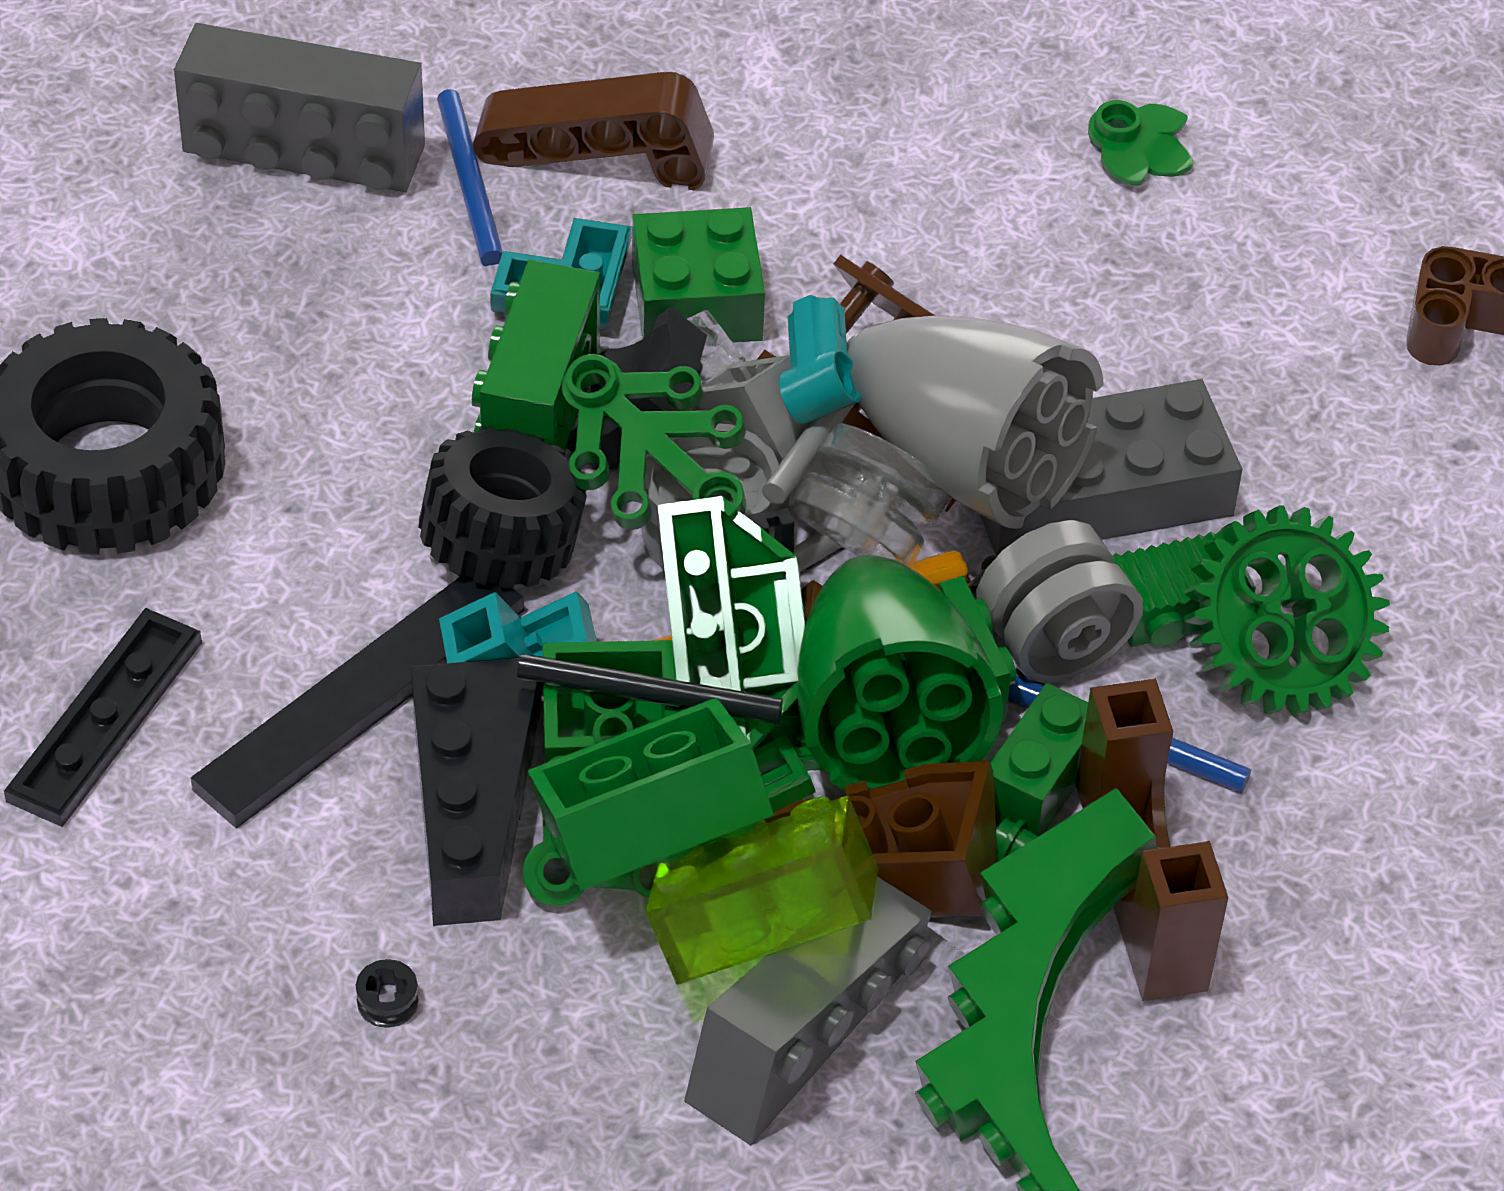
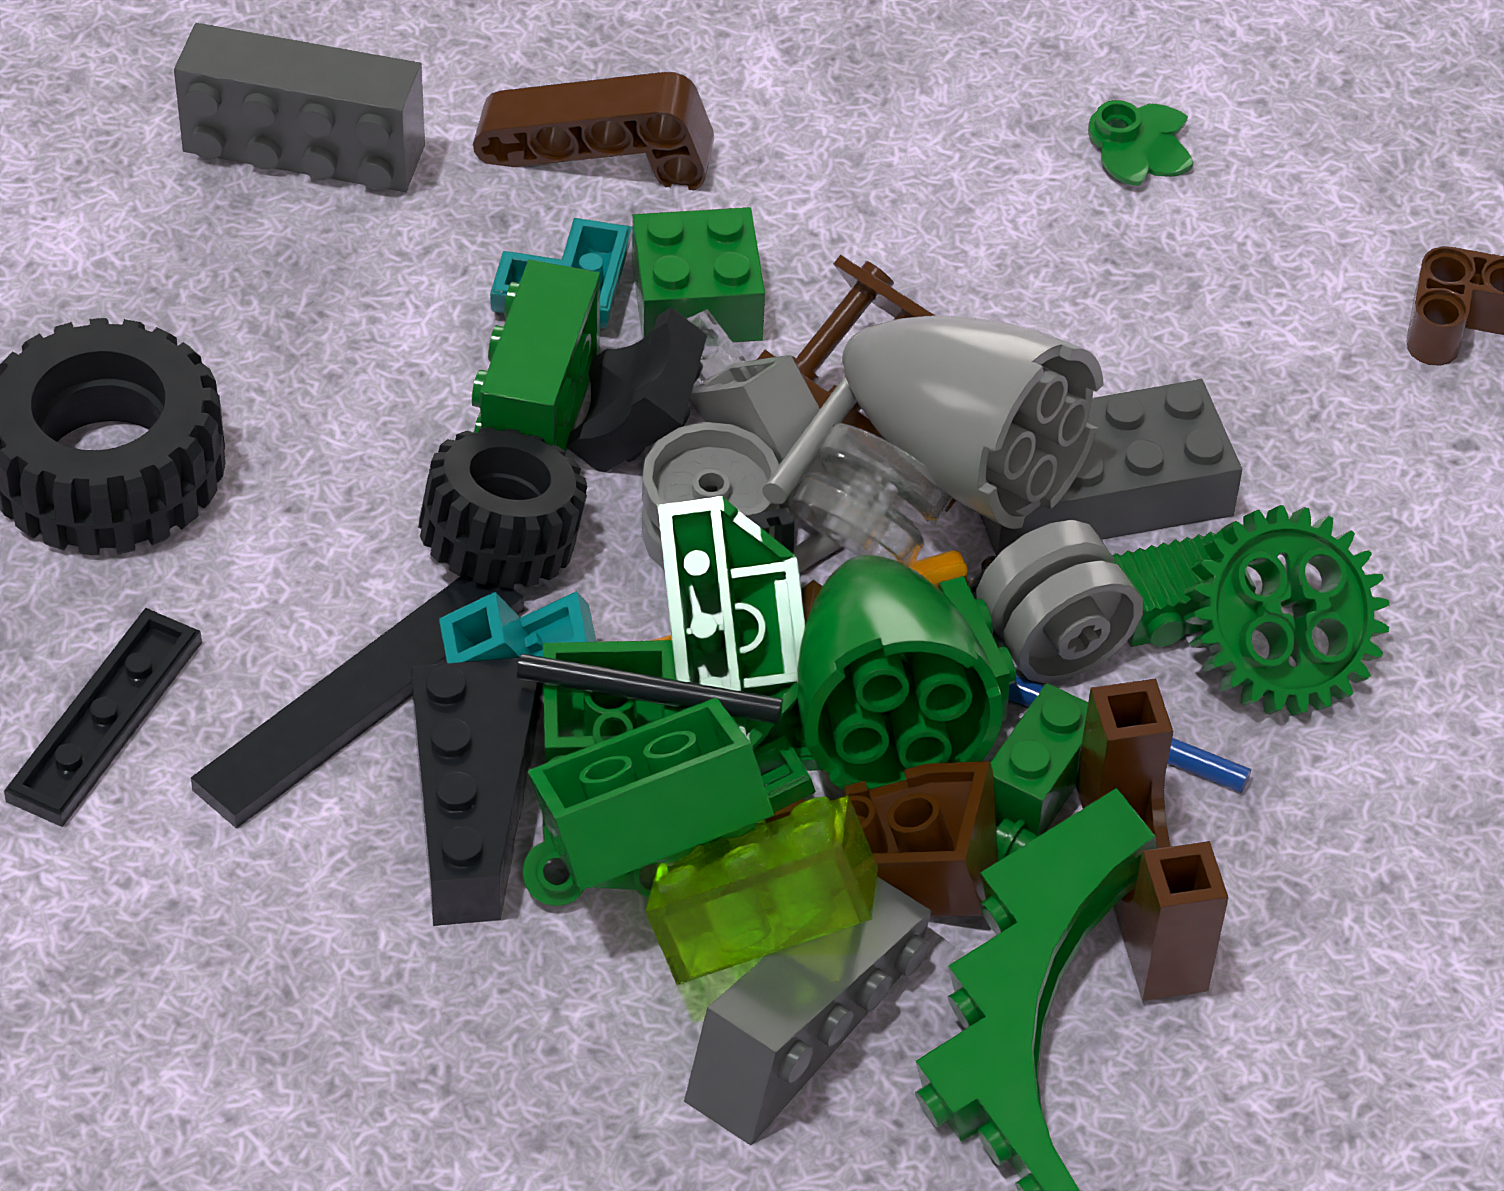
black bush [355,959,419,1028] -> none
blue bar [437,89,503,266] -> none
green plant [562,354,747,530] -> none
teal piece [779,295,862,424] -> none

